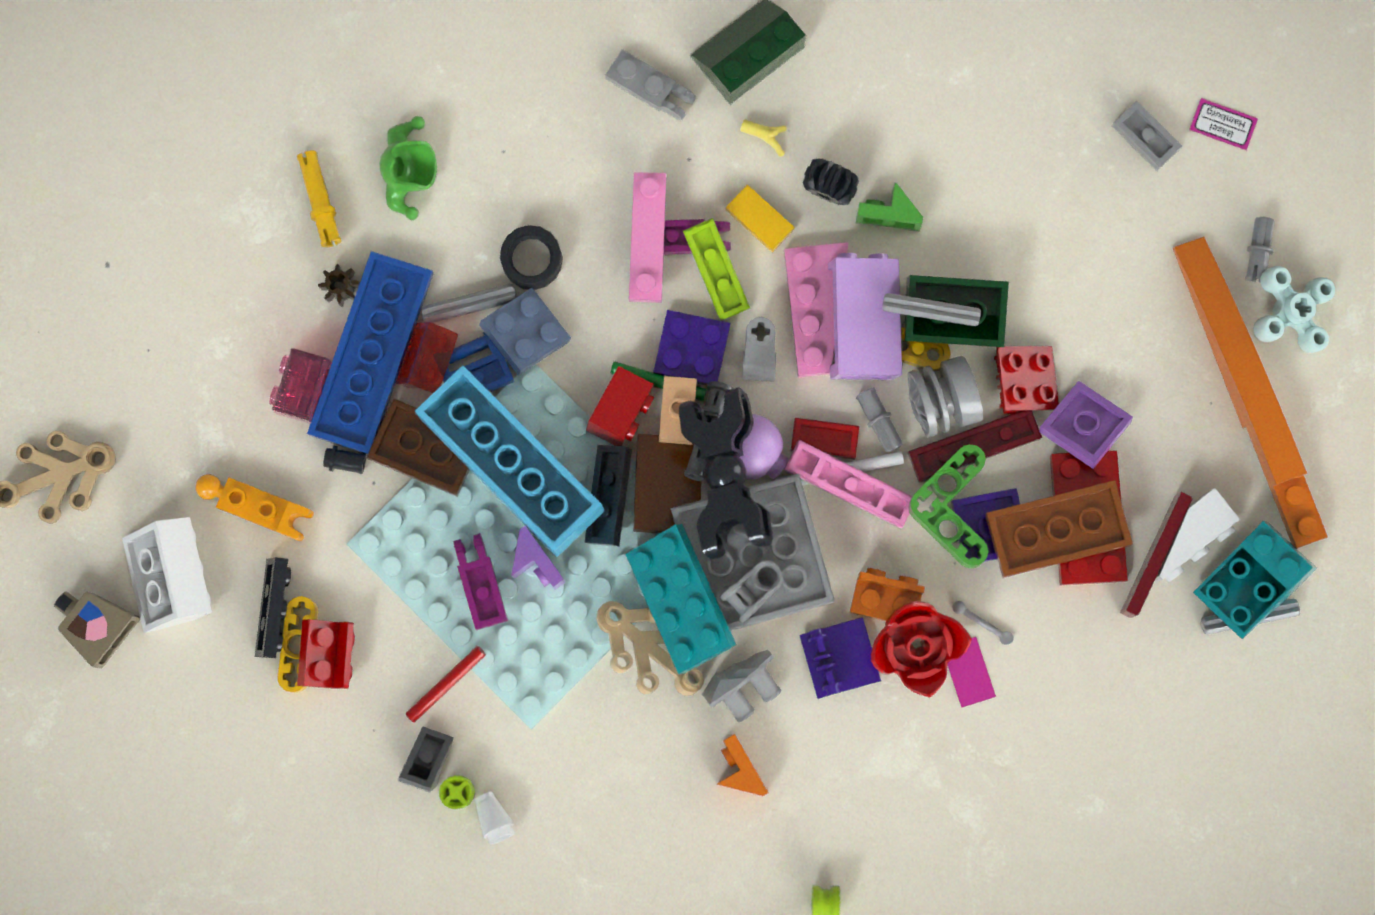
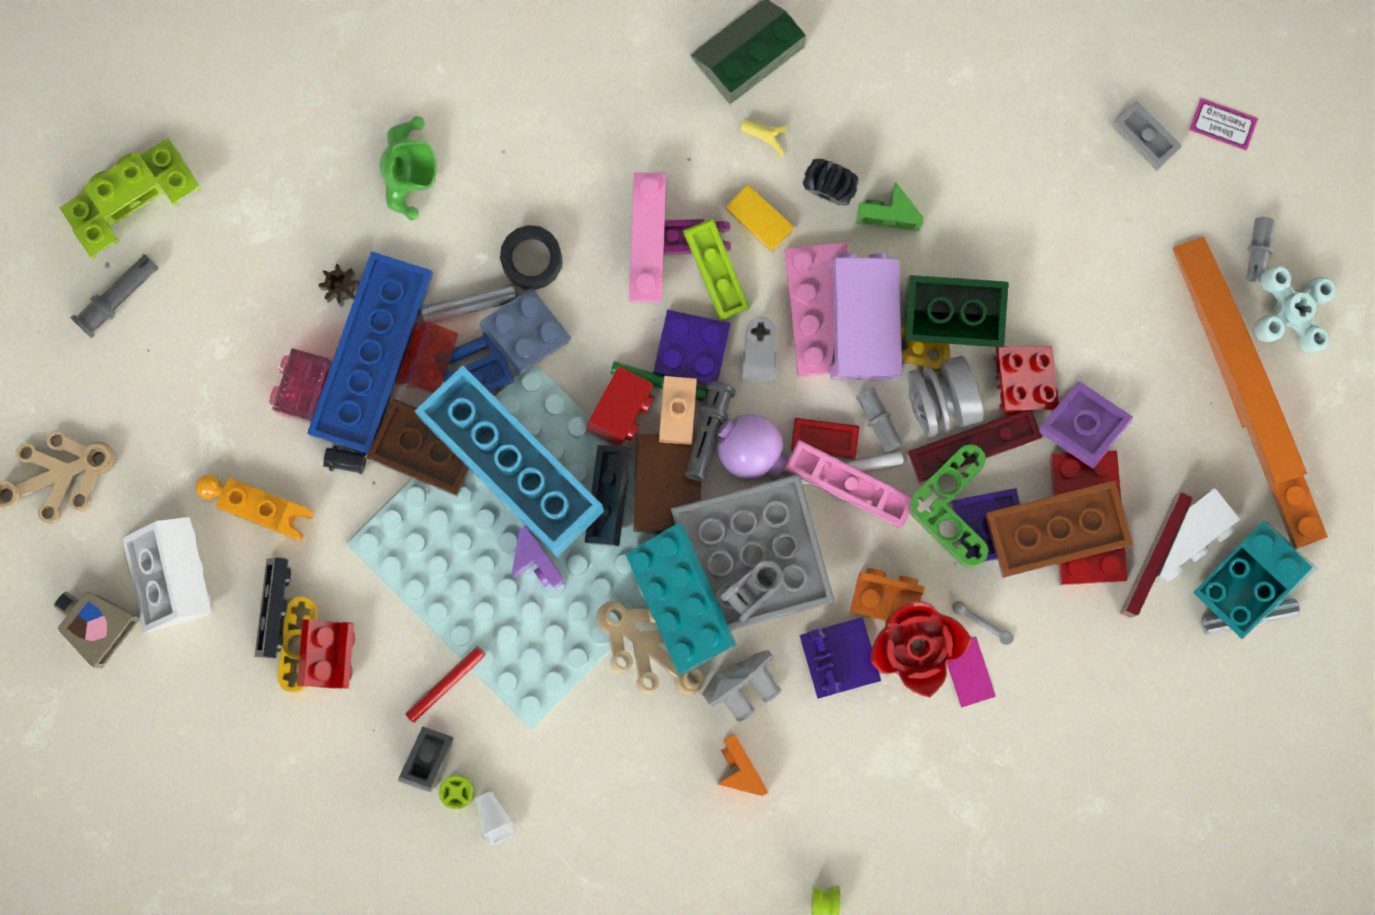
yellow pin [297,150,342,248] -> none
magenta hinge [453,533,509,630] -> none
light grey hinge [605,49,697,121] -> none
black piece [679,387,773,560] -> none
light grey axle [882,293,981,326] -> none
none -> lime bracket [60,138,202,259]
none -> dark grey pin [70,254,159,339]

